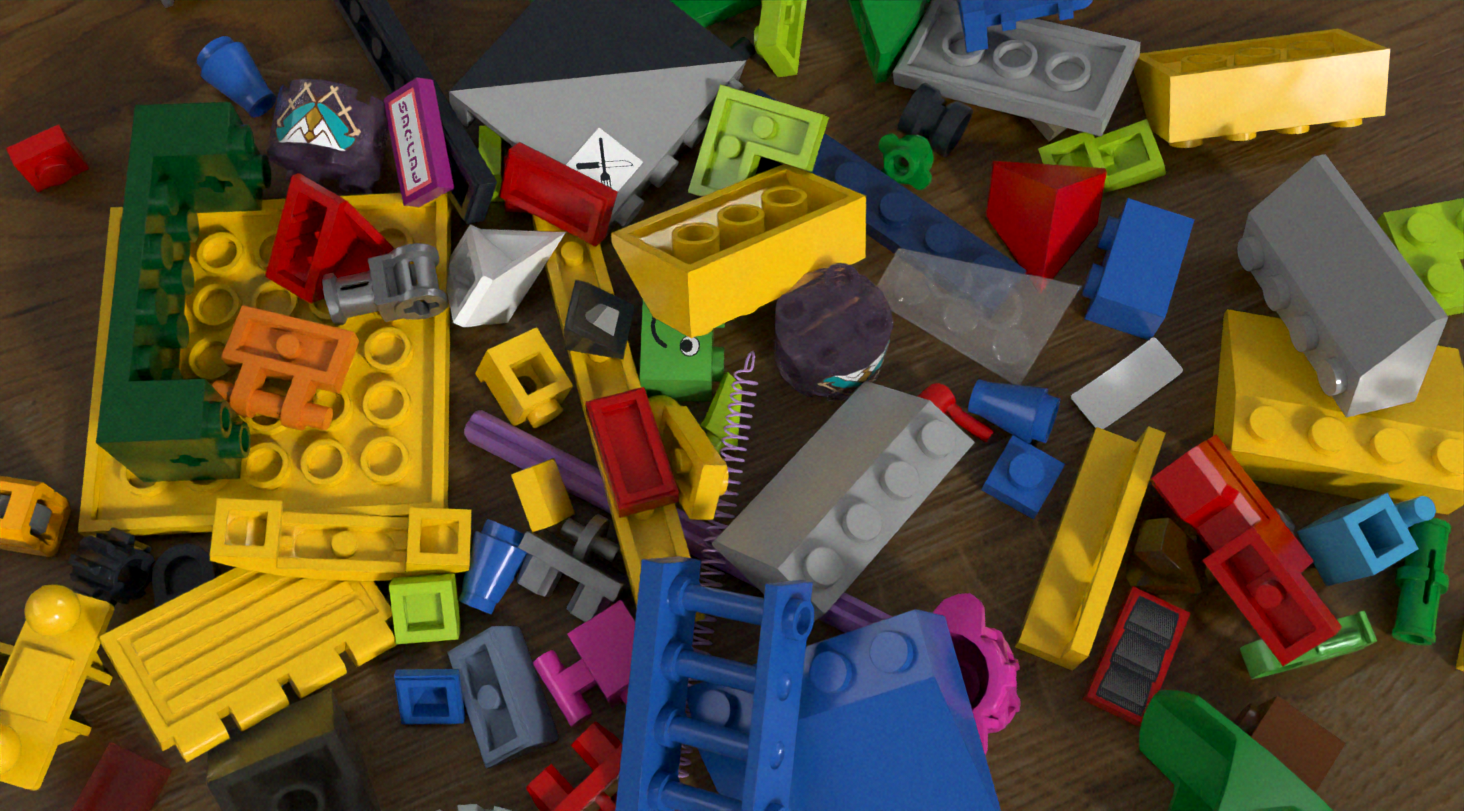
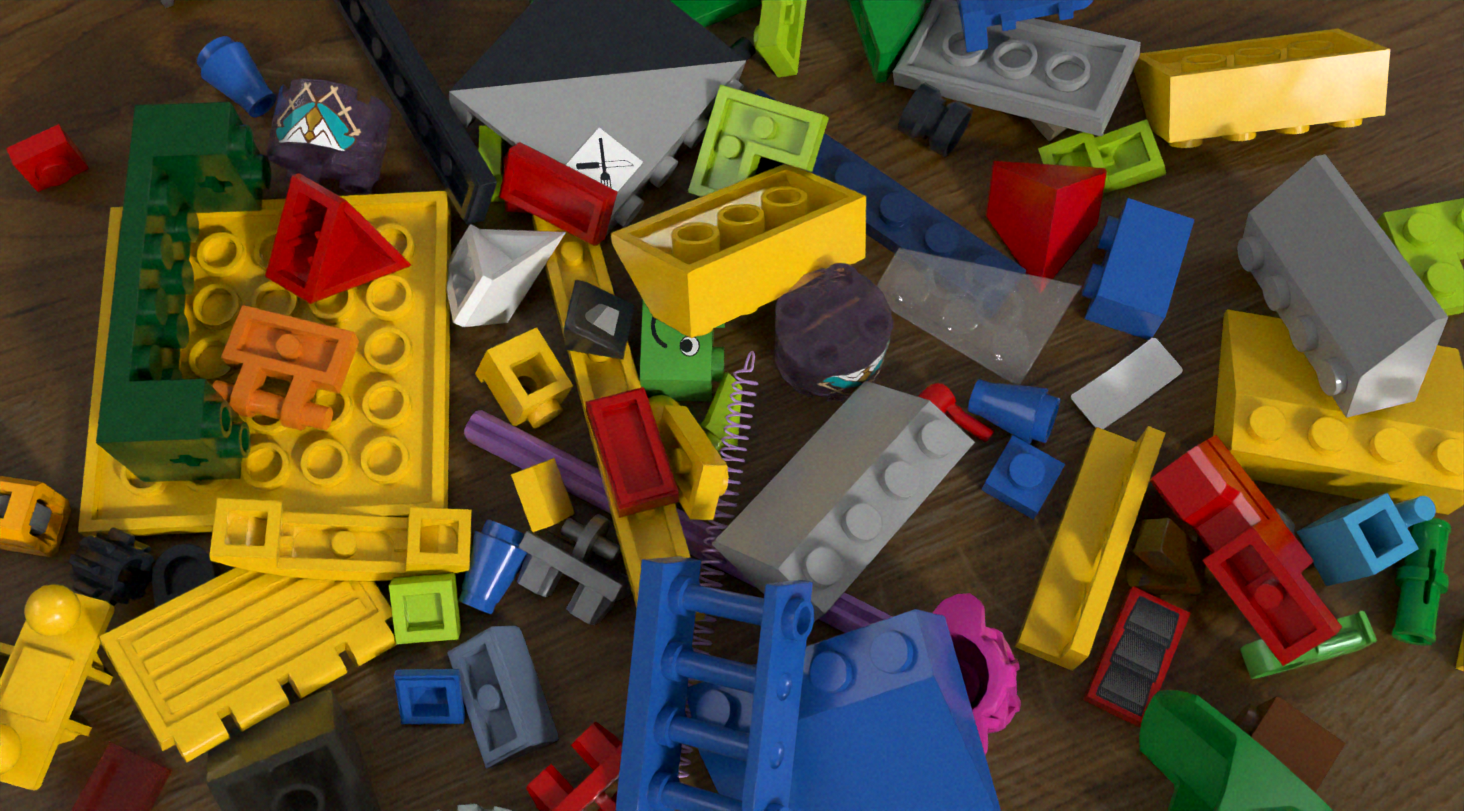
flat silver connector [322,243,448,326] -> none
tile [384,77,454,207] -> none
dark pink brick [533,600,635,728] -> none
green plate [878,133,934,190] -> none

